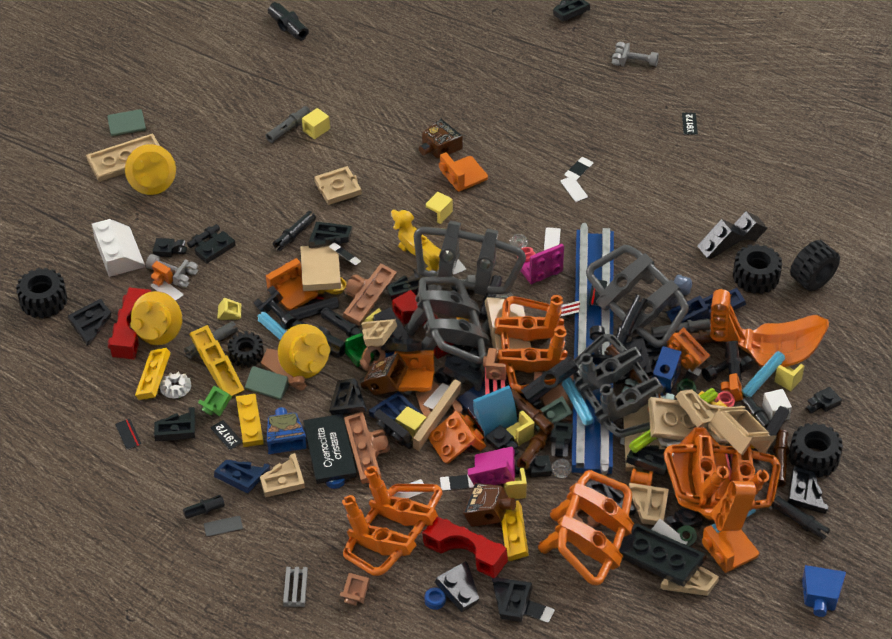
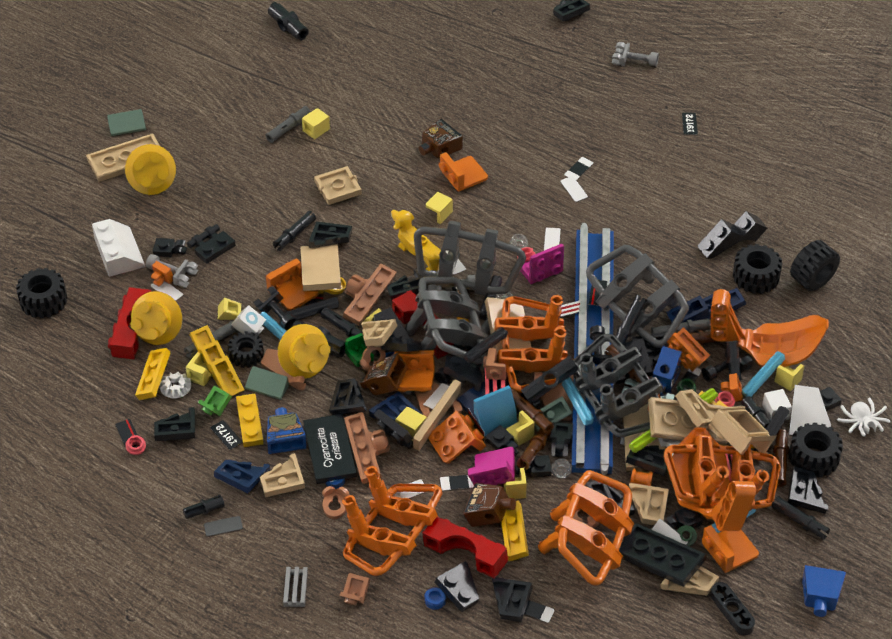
black wing [68,299,111,346] -> none
sticker [329,243,361,265] -> none
sand blue piece [673,274,692,295] -> none
none -> coral plate [126,435,146,455]
none -> light yellow panel [186,352,212,386]
none -> white brick [231,305,266,335]
none -> nougat piece [322,486,349,519]
none -> black axle [463,327,508,364]
none -> black beam [710,582,755,635]
none -> white sticker [789,385,831,435]
none -> white animal [837,398,890,437]

